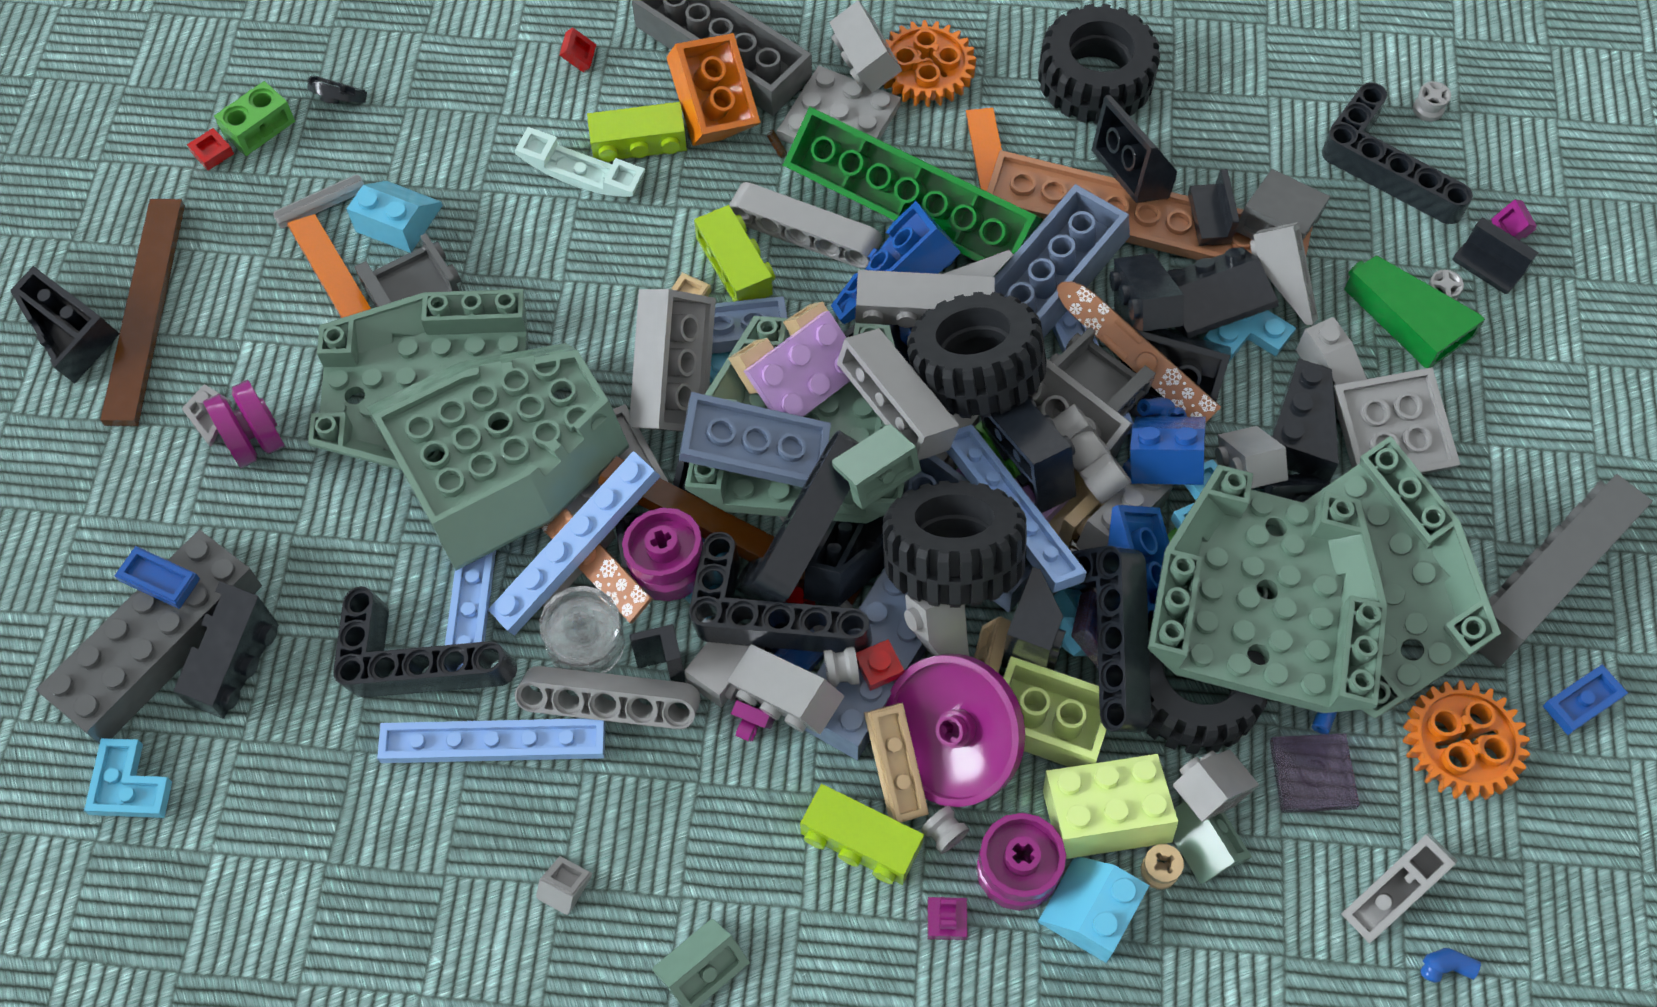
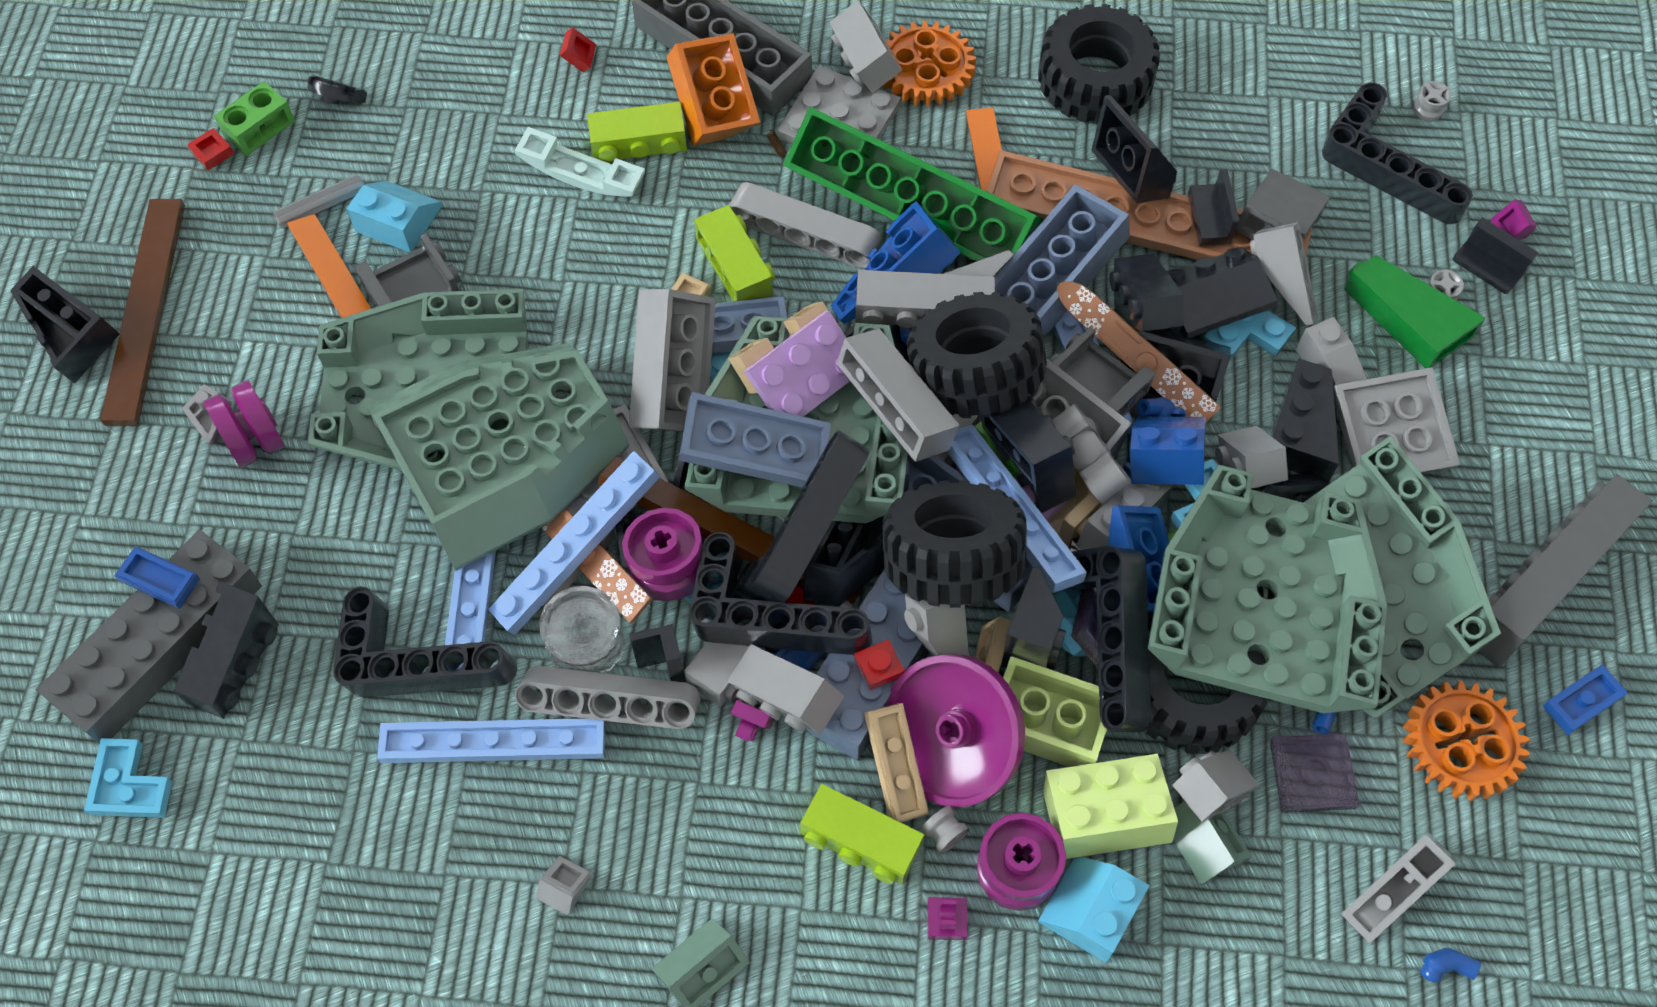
light grey wheel [824,647,859,687] -> none
sand green panel [832,424,921,510] -> none
tan wheel [1140,844,1184,889] -> none

